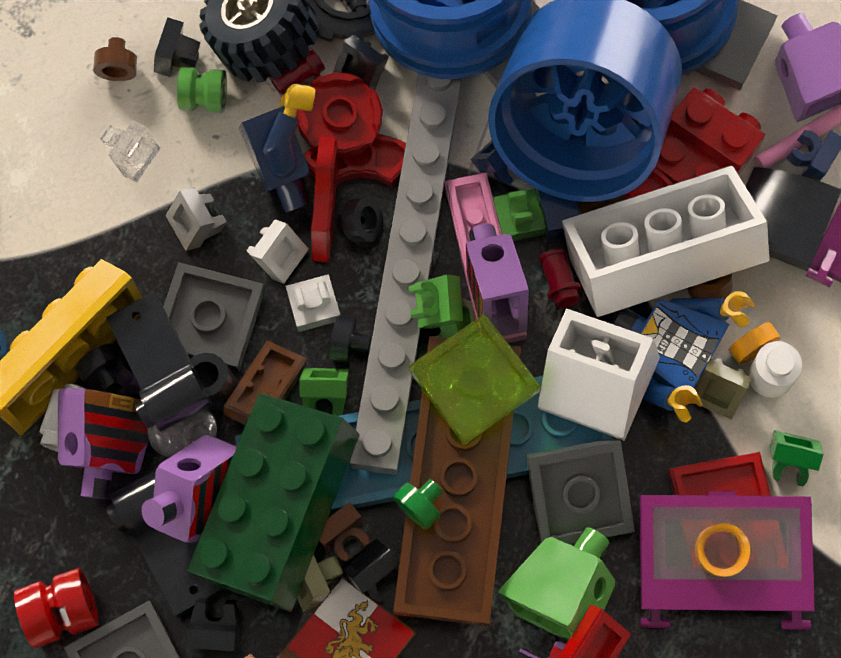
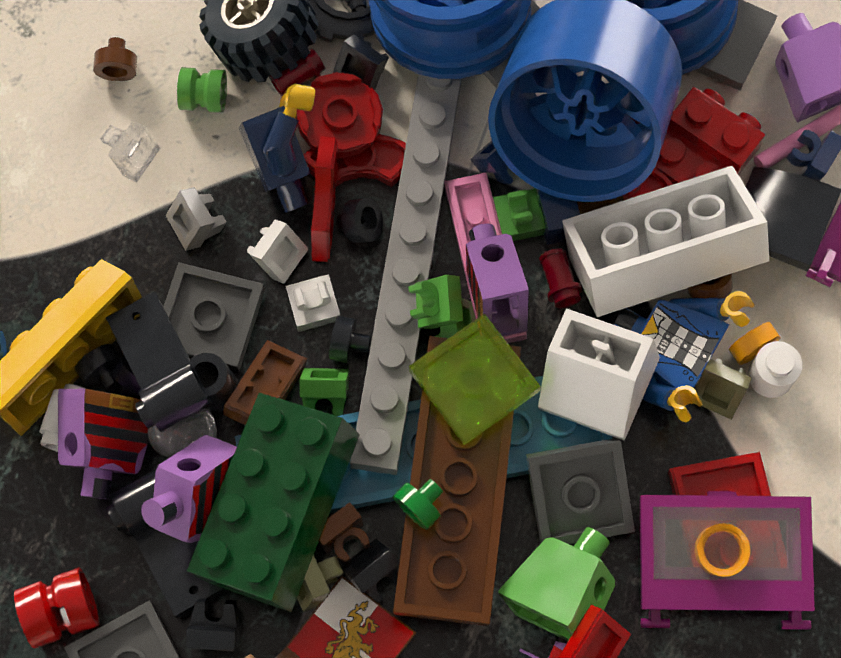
black tile [154,17,201,77] -> none
green tile [770,430,824,487] -> none

